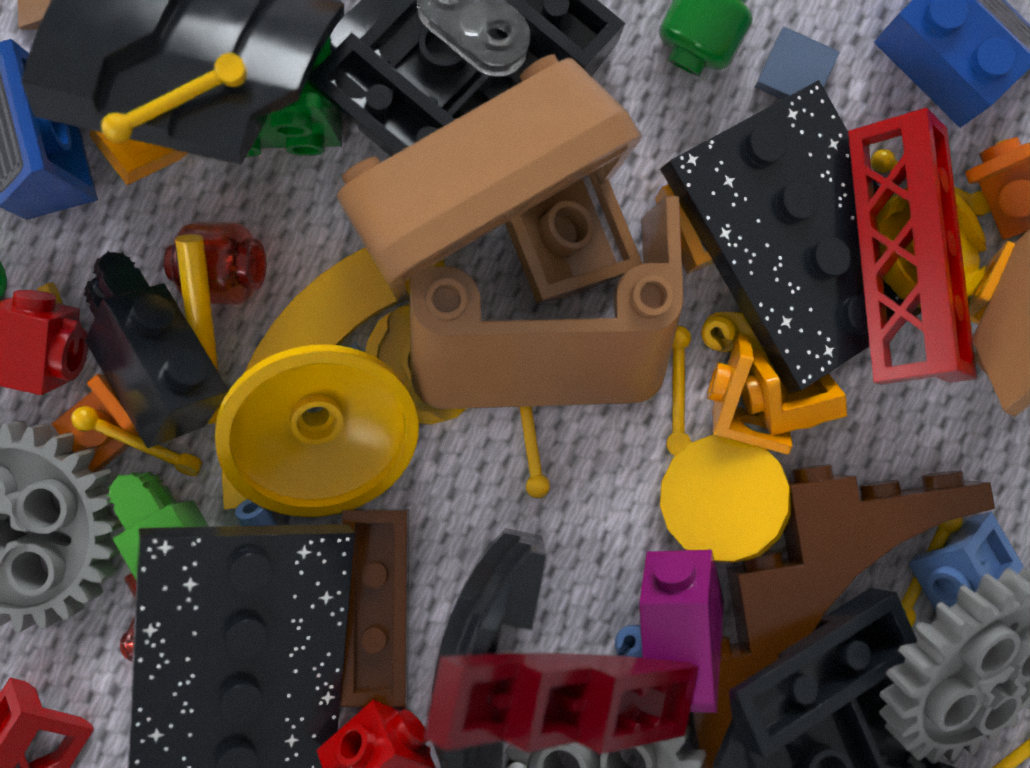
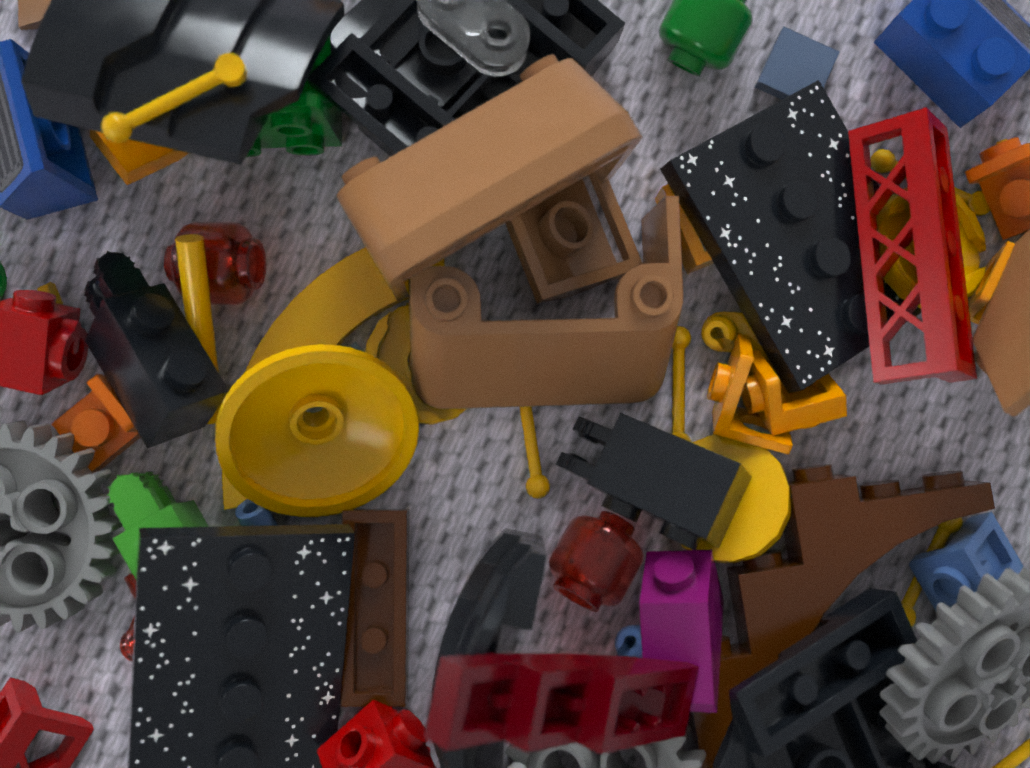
yellow hinge [71,406,203,477] -> none
none -> clear red head [549,511,644,612]
none -> black hinge [556,413,752,550]

